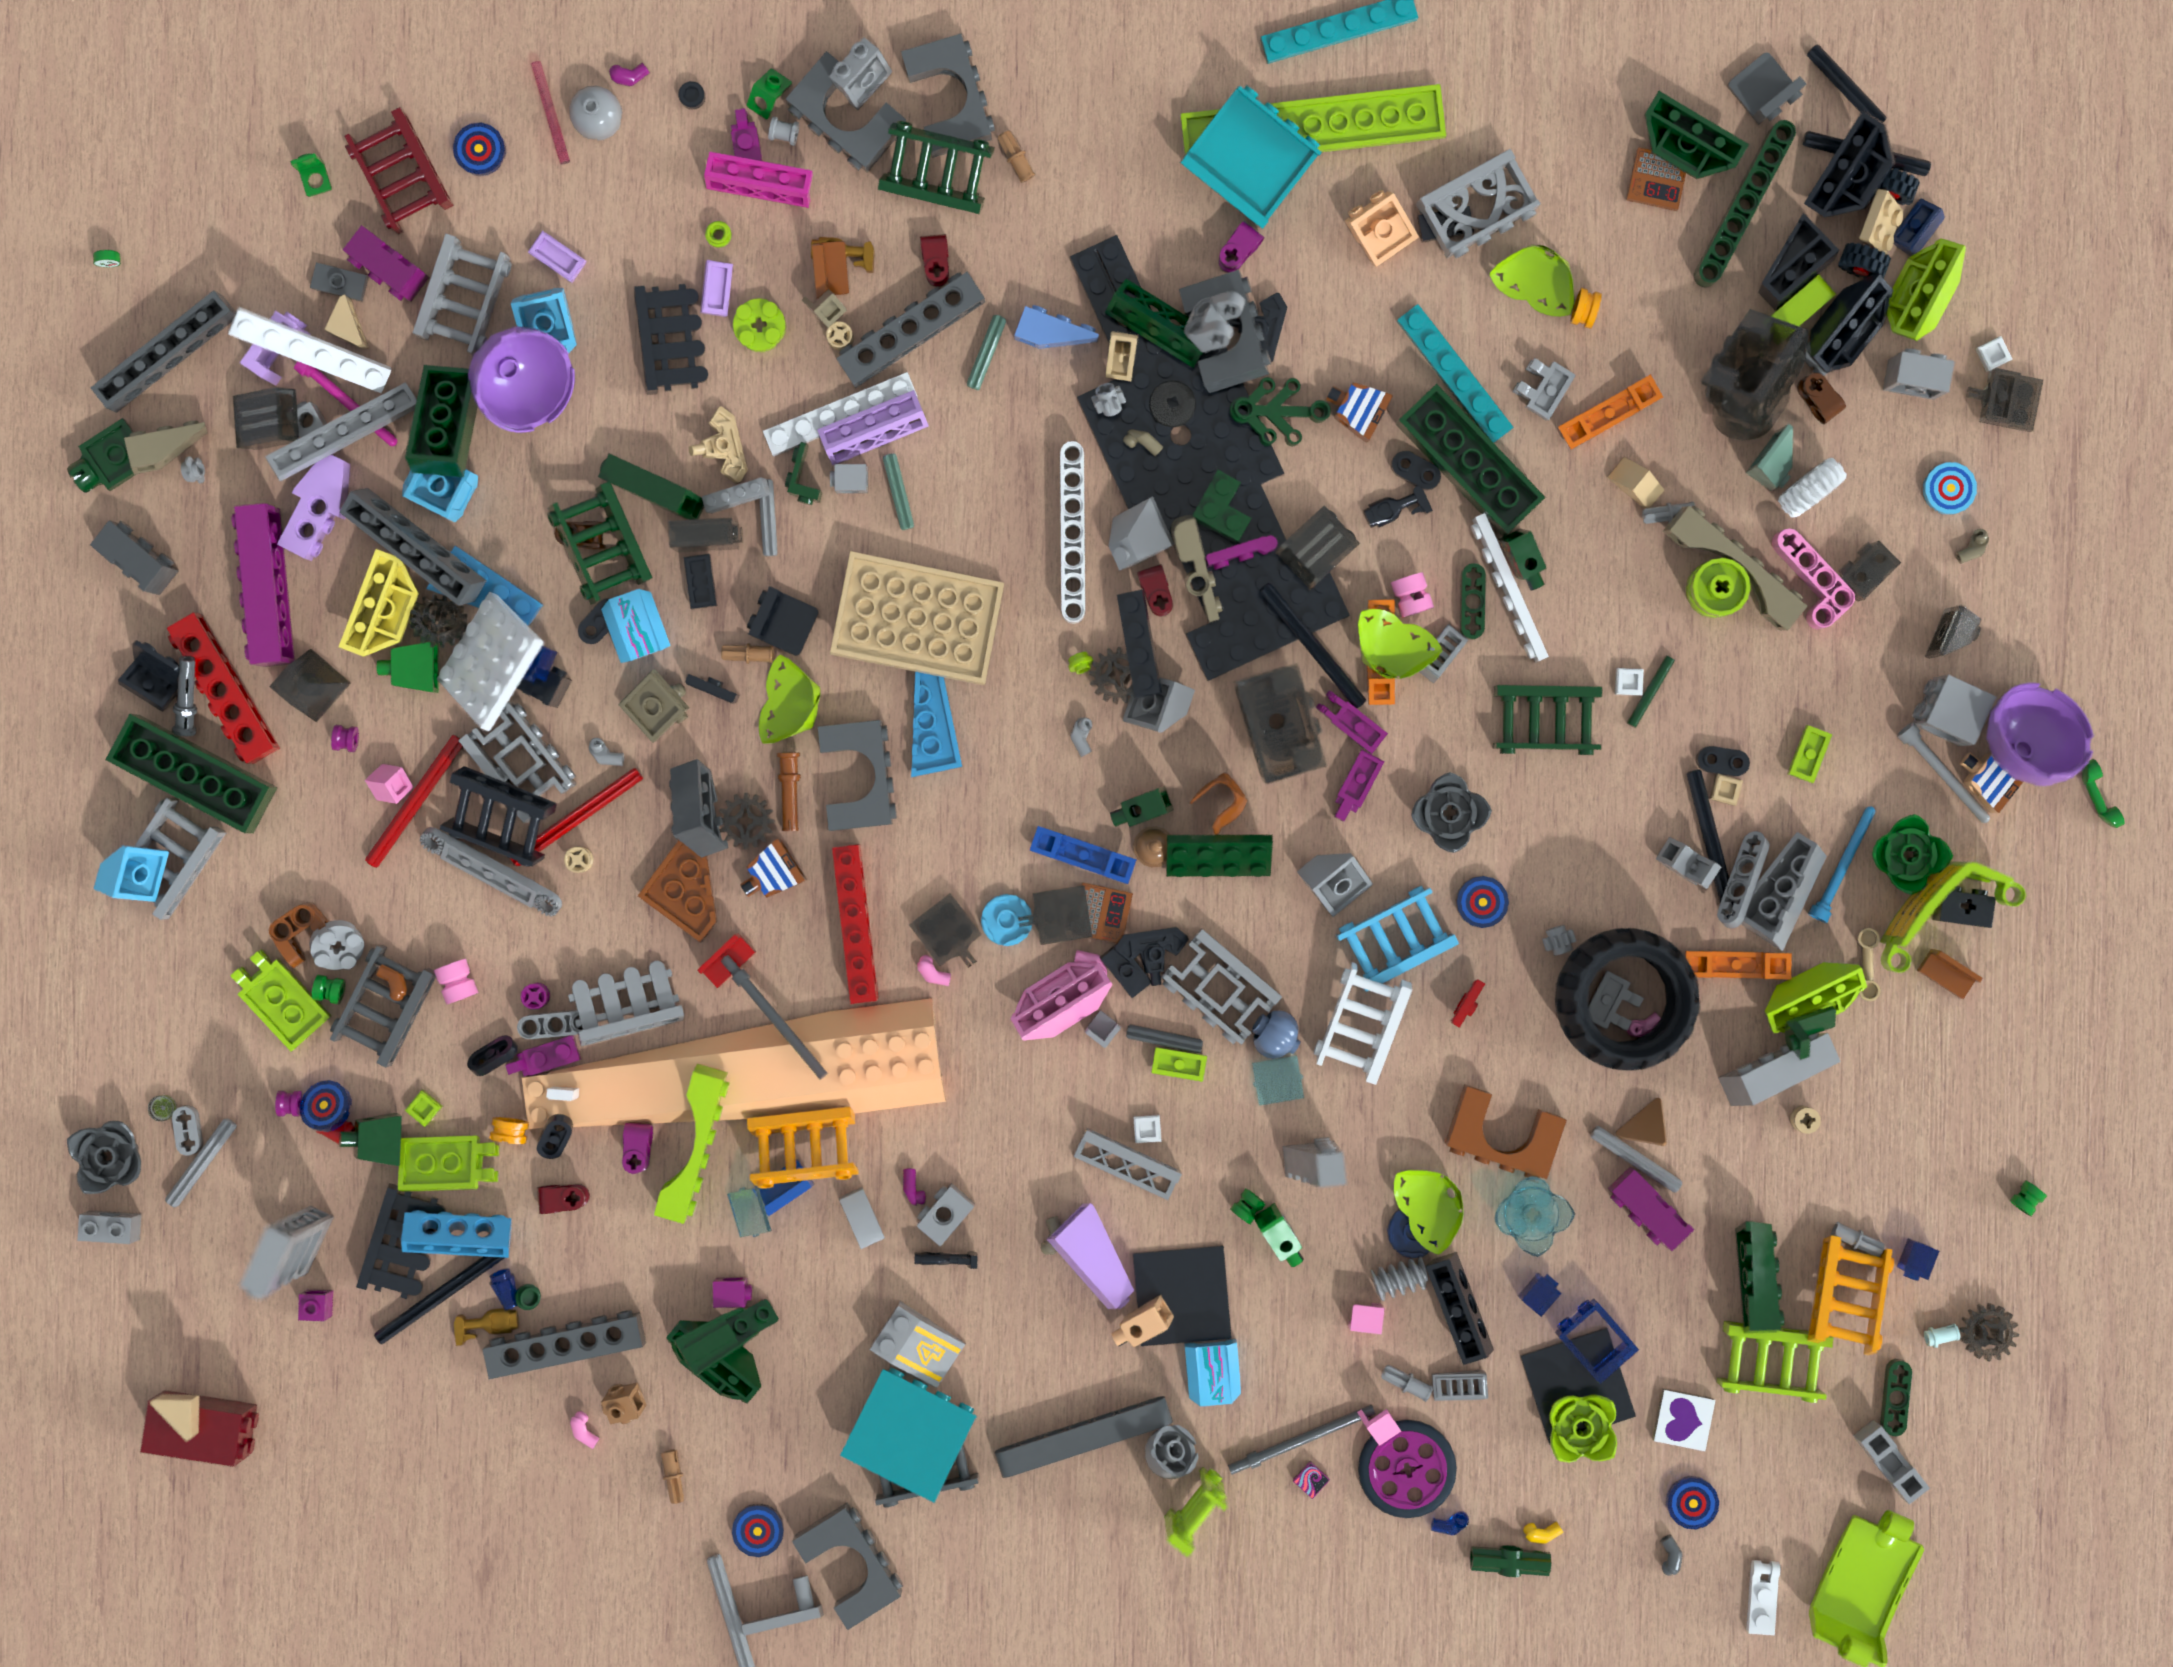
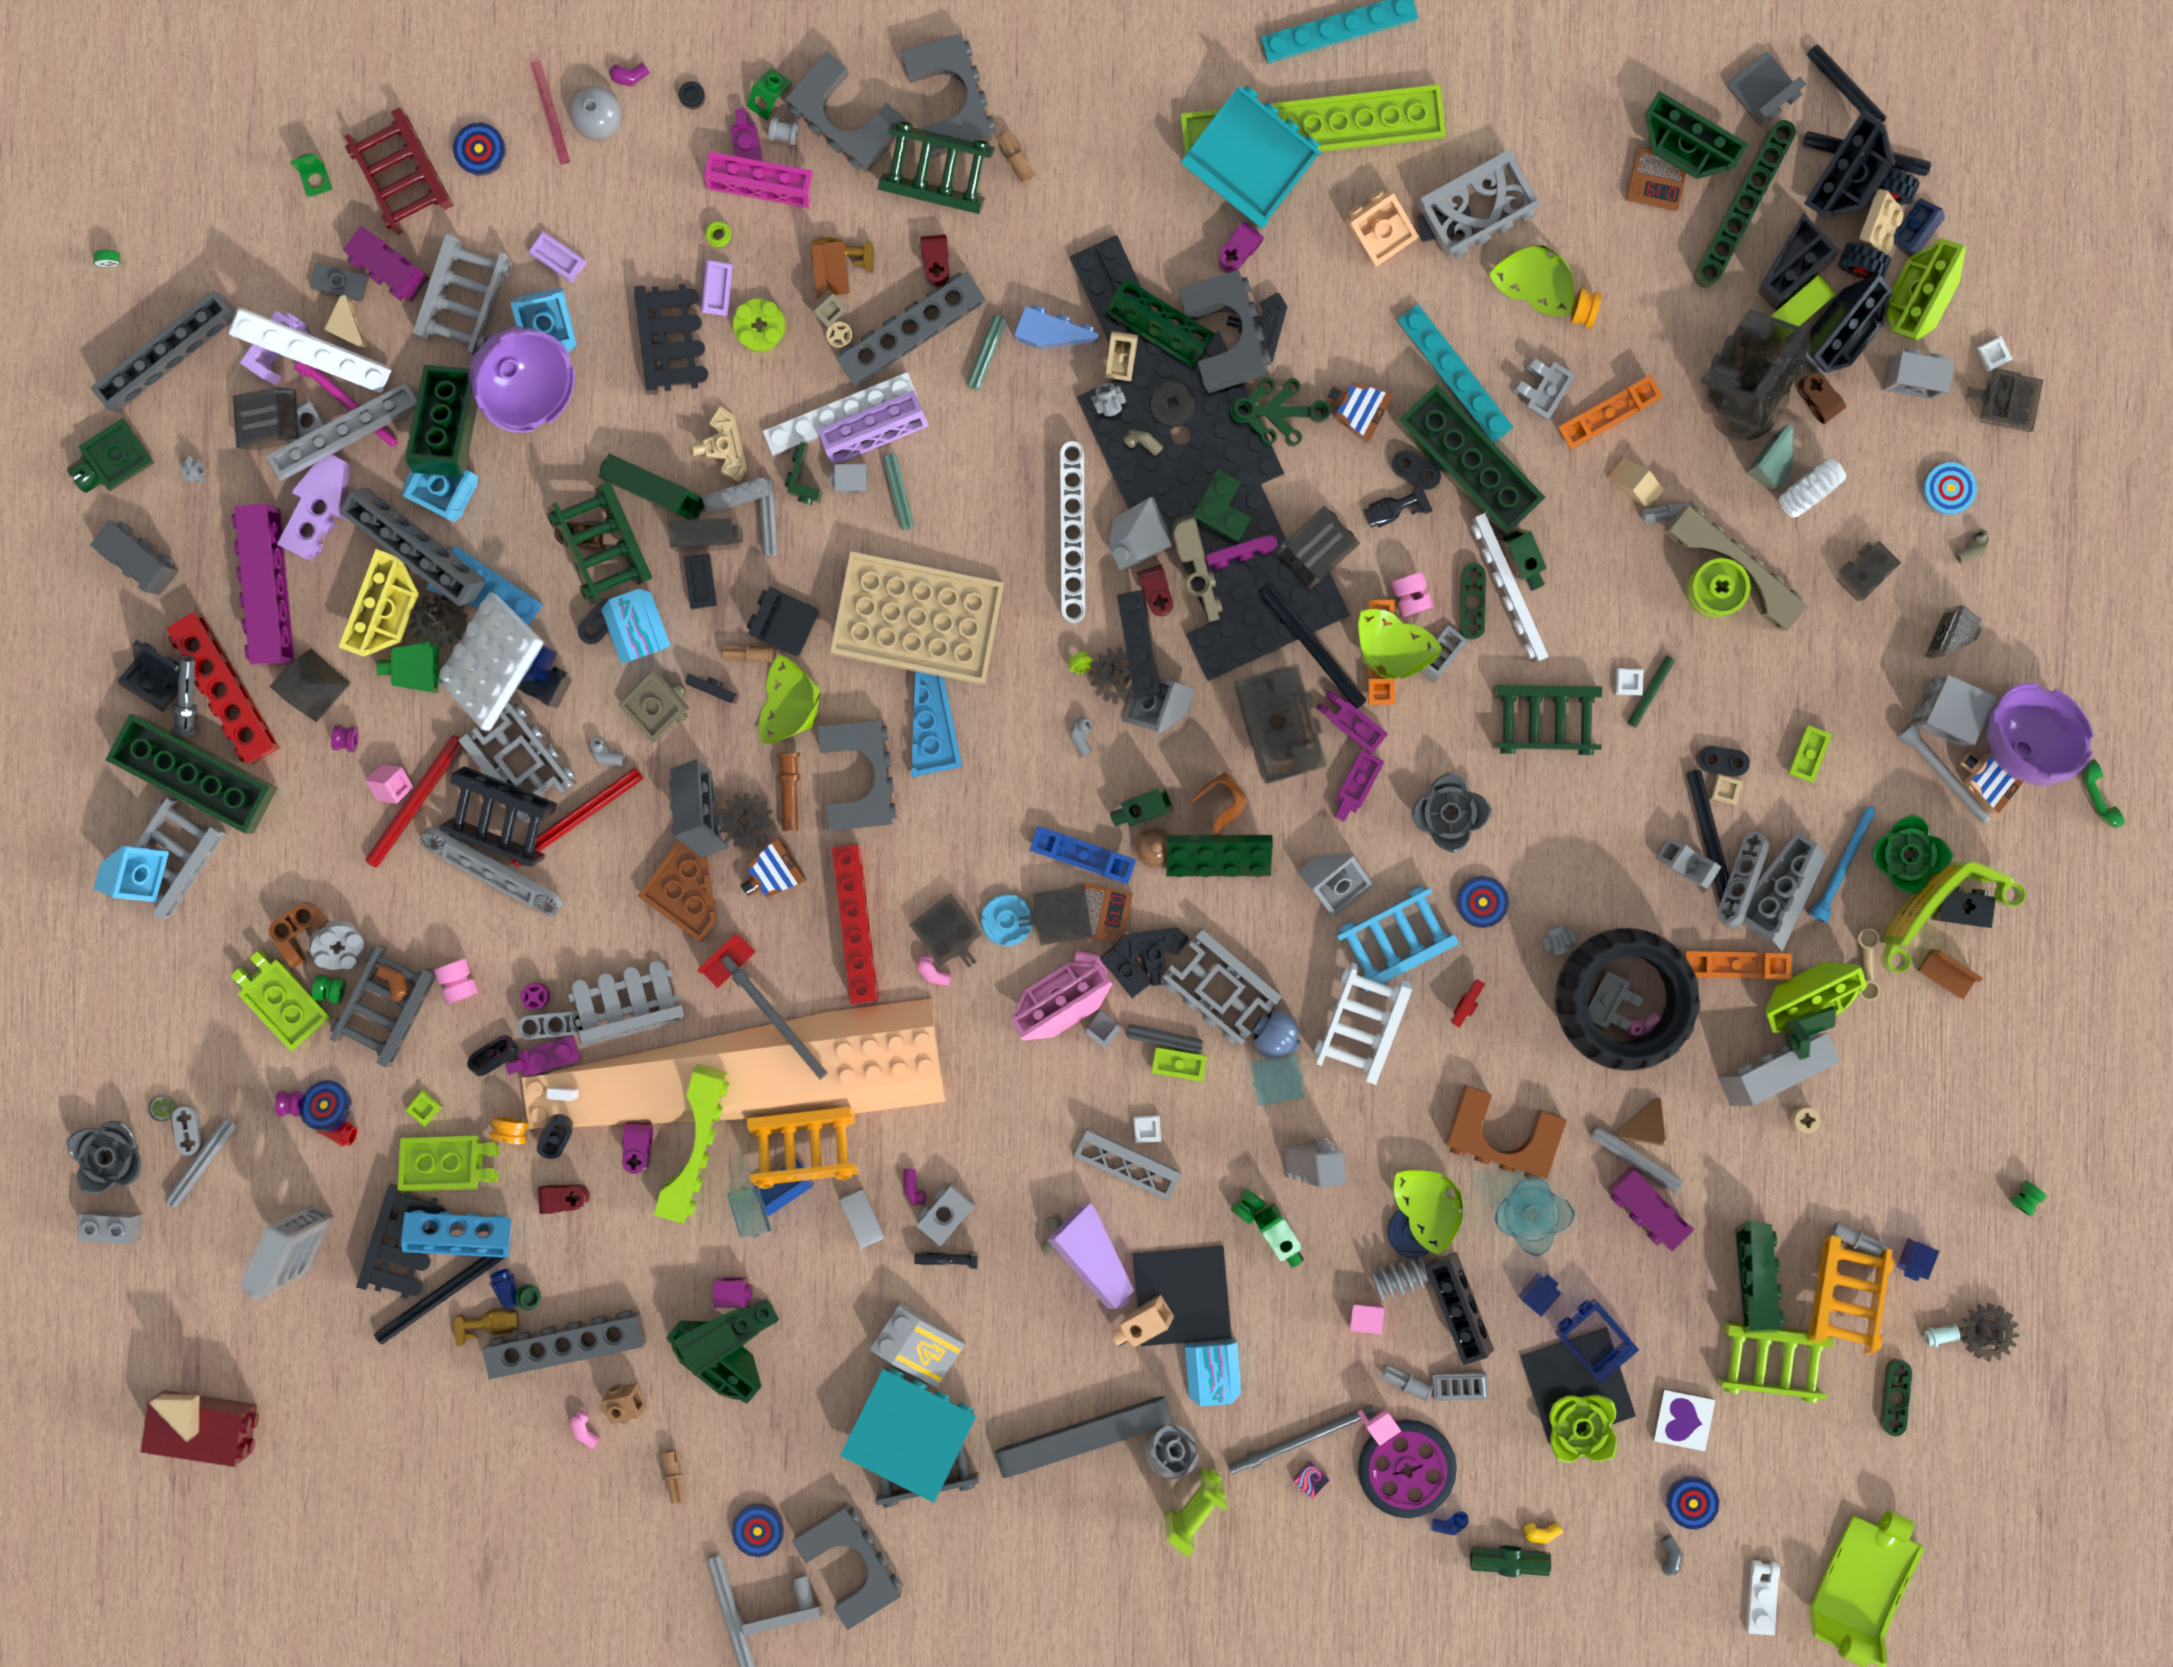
dark tan slope [124,421,208,475] -> none
magenta brick [298,1289,333,1321] -> none
dark green torso [339,1113,402,1166] -> none
tan wheel [564,847,594,873] -> none
light grey plate [829,38,892,110] -> none
light grey piece [1184,291,1245,353] -> none
bright pink beam [1772,529,1855,629] -> none
light grey arch [1853,1420,1930,1505] -> none

